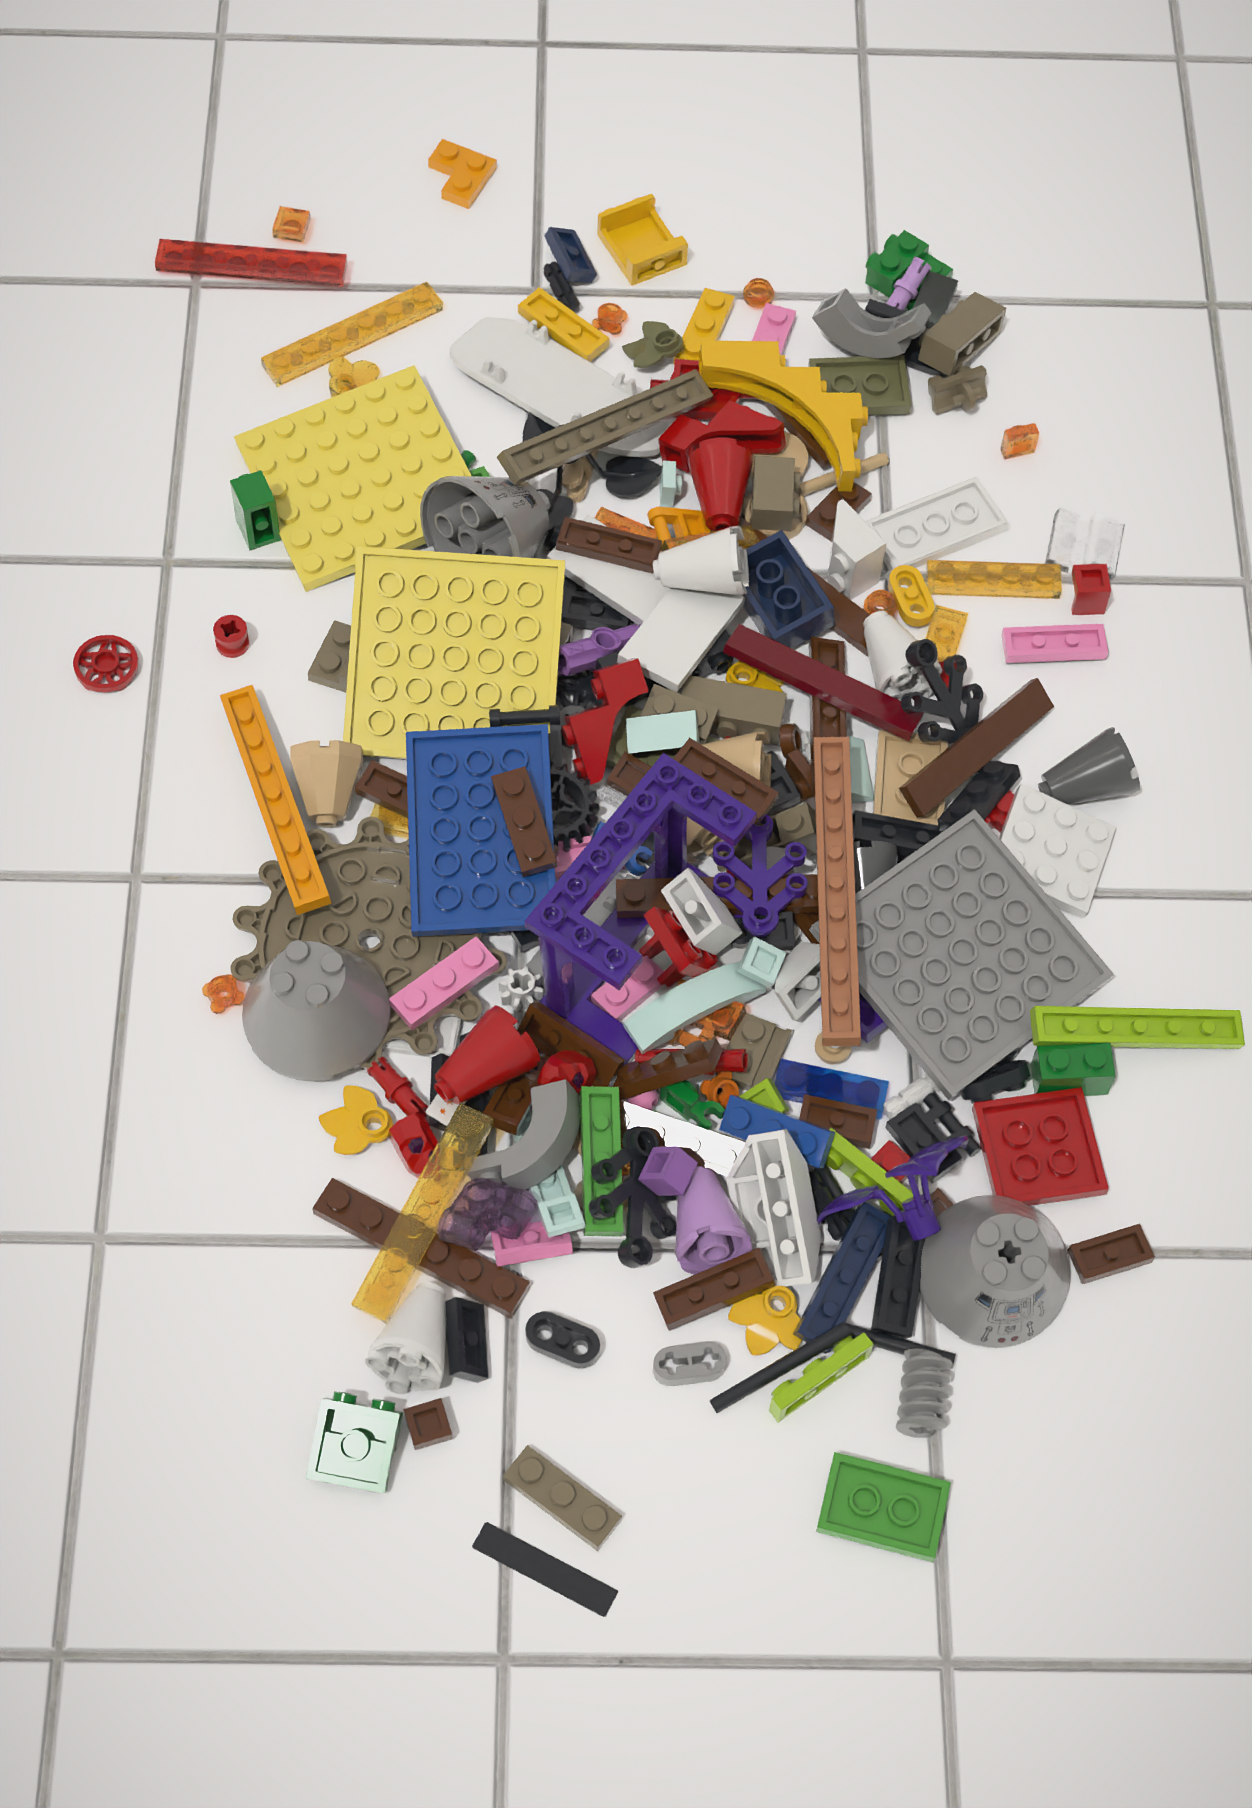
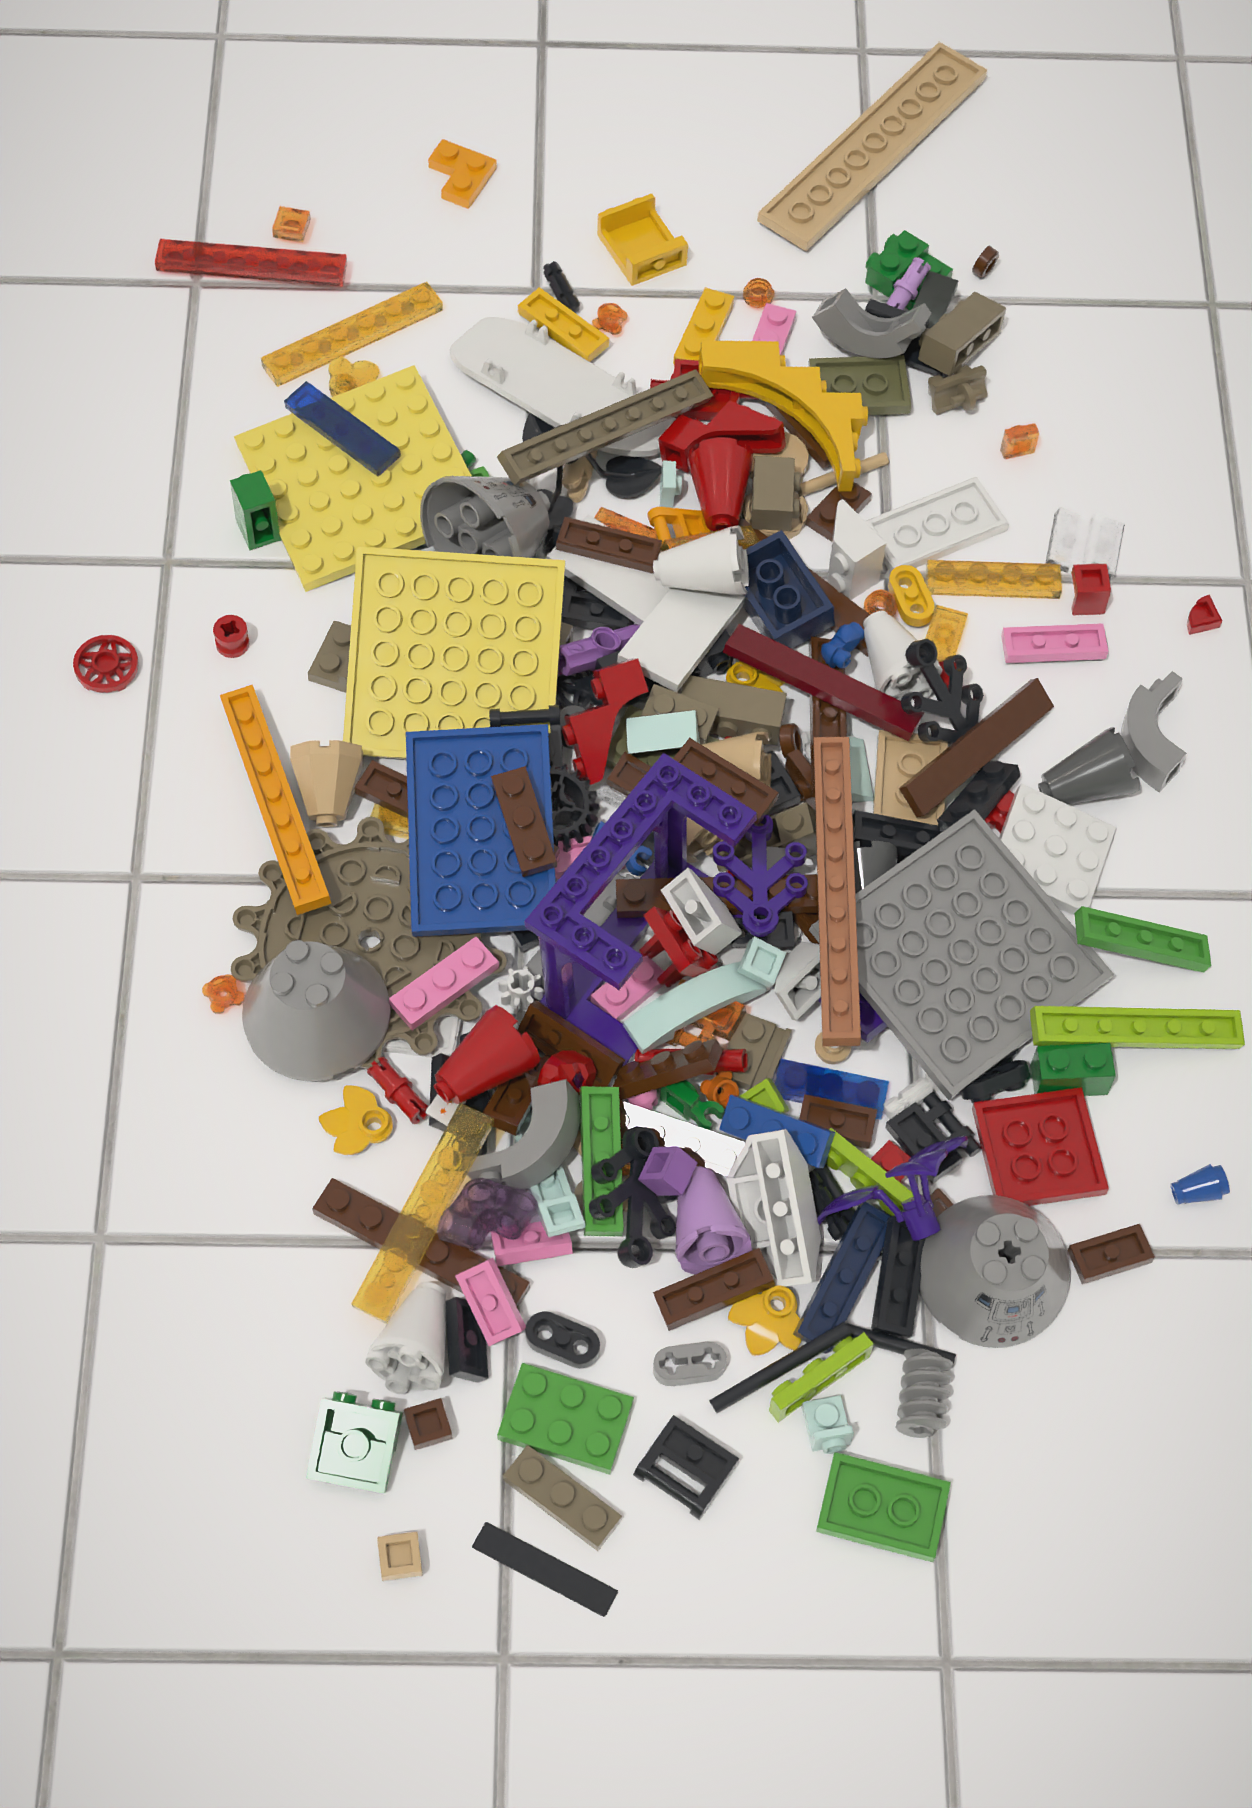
red rock [389,1113,444,1180] -> none
dark blue plate [544,227,597,283] -> none
olive plate [622,321,684,368] -> none
none -> clear blue tile [283,381,401,477]
none -> tan plate [377,1532,423,1581]
none -> bright pink plate [455,1257,526,1346]
none -> bright green plate [497,1363,634,1475]
none -> black plate [633,1415,739,1520]
none -> tan plate [757,41,987,251]
none -> light aqua bracket [801,1395,854,1454]
none -> blue arm [821,622,864,668]
none -> reddish brown tile [972,245,1000,278]
none -> bright green plate [1074,906,1212,973]
none -> light grey arch [1121,671,1187,793]
none -> blue cone [1170,1164,1230,1205]
none -> red tile [1187,594,1222,635]

